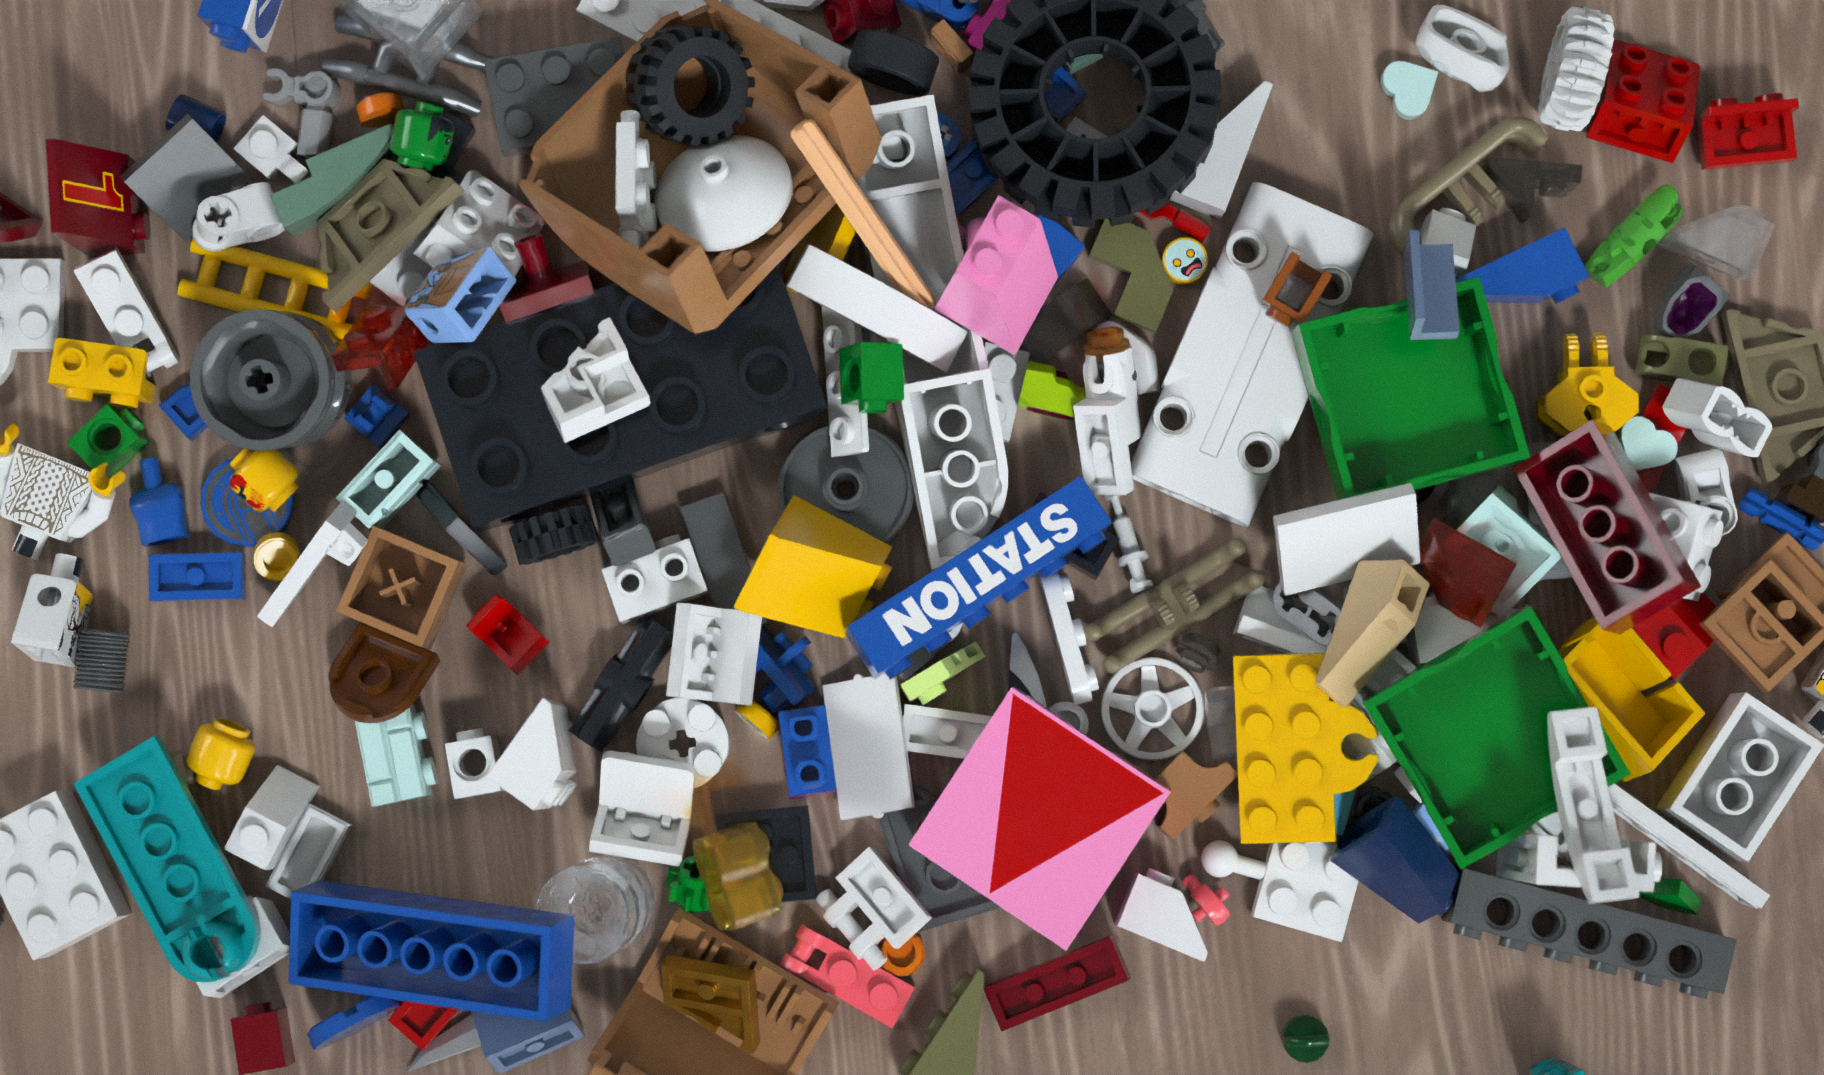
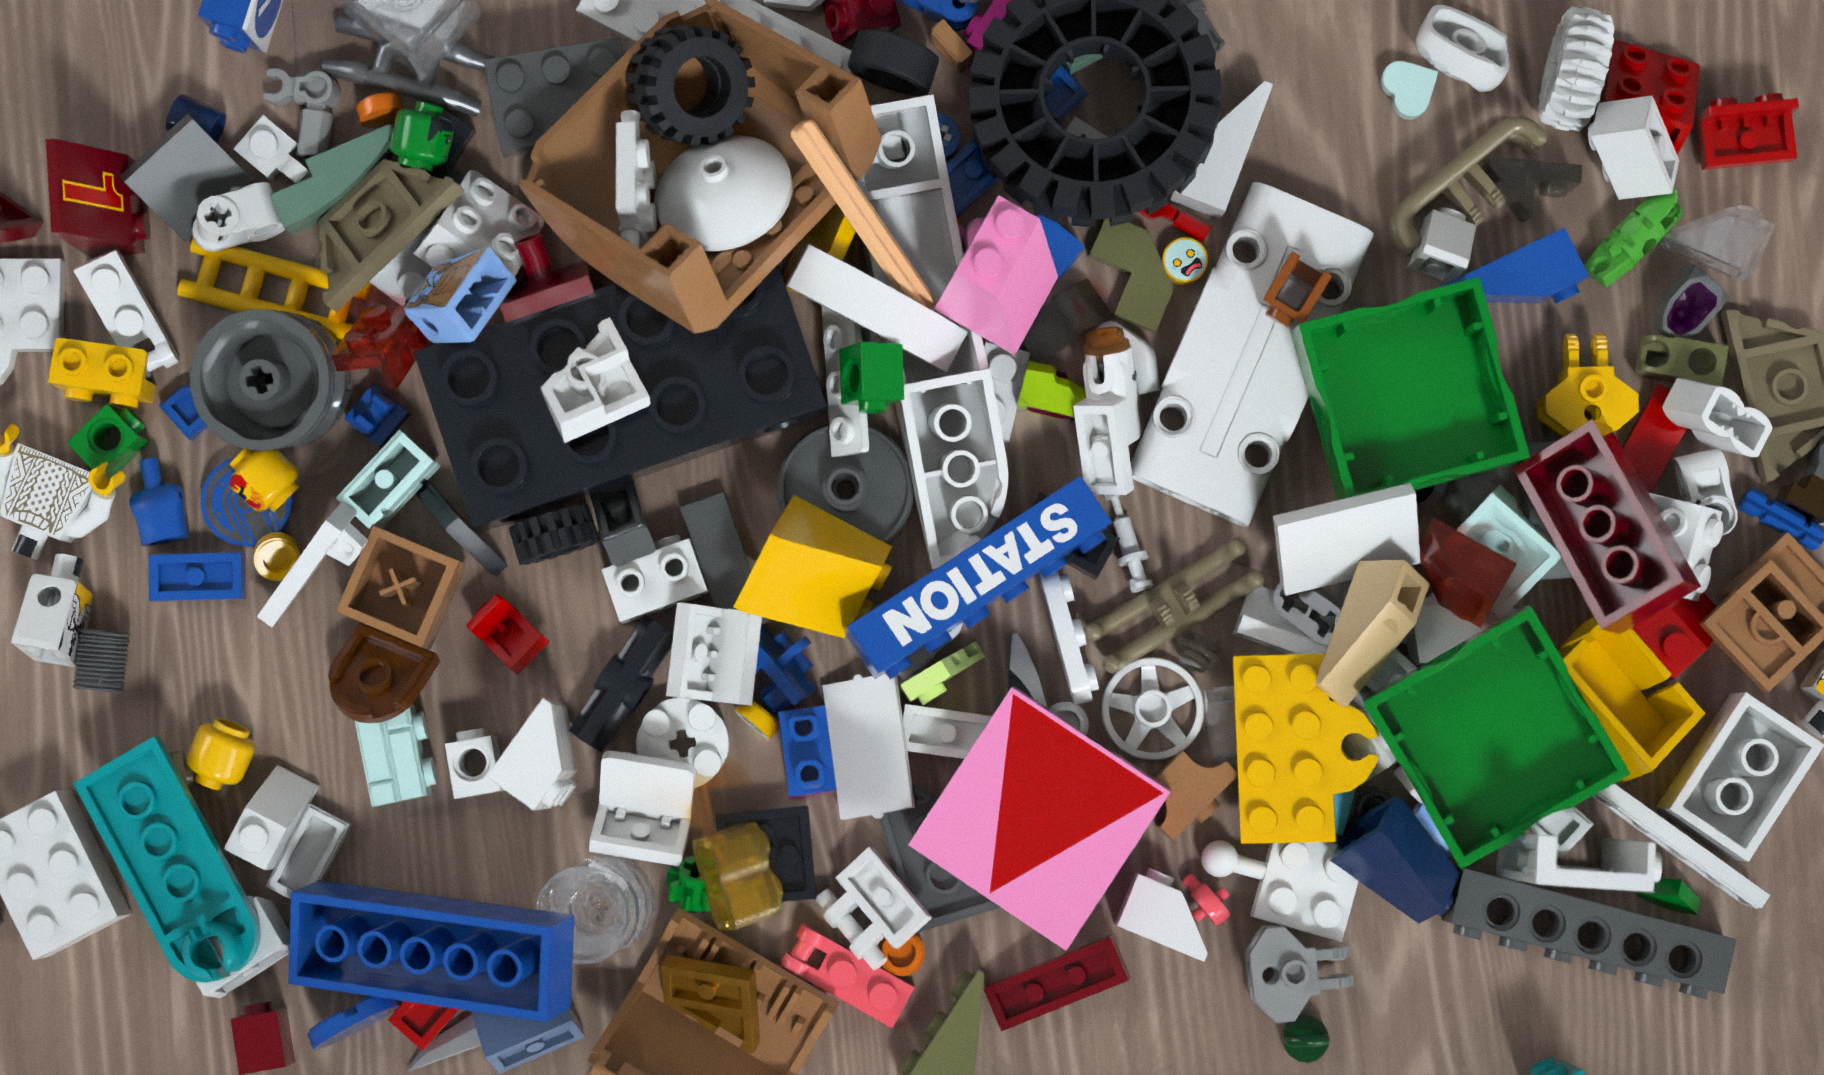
sand blue panel [1403,230,1459,340] -> none
white slope [1547,707,1640,904] -> none
light aqua tile [1618,416,1678,471] -> none
none -> light grey hinge [1244,924,1354,1023]
none -> white brick [1588,95,1679,200]

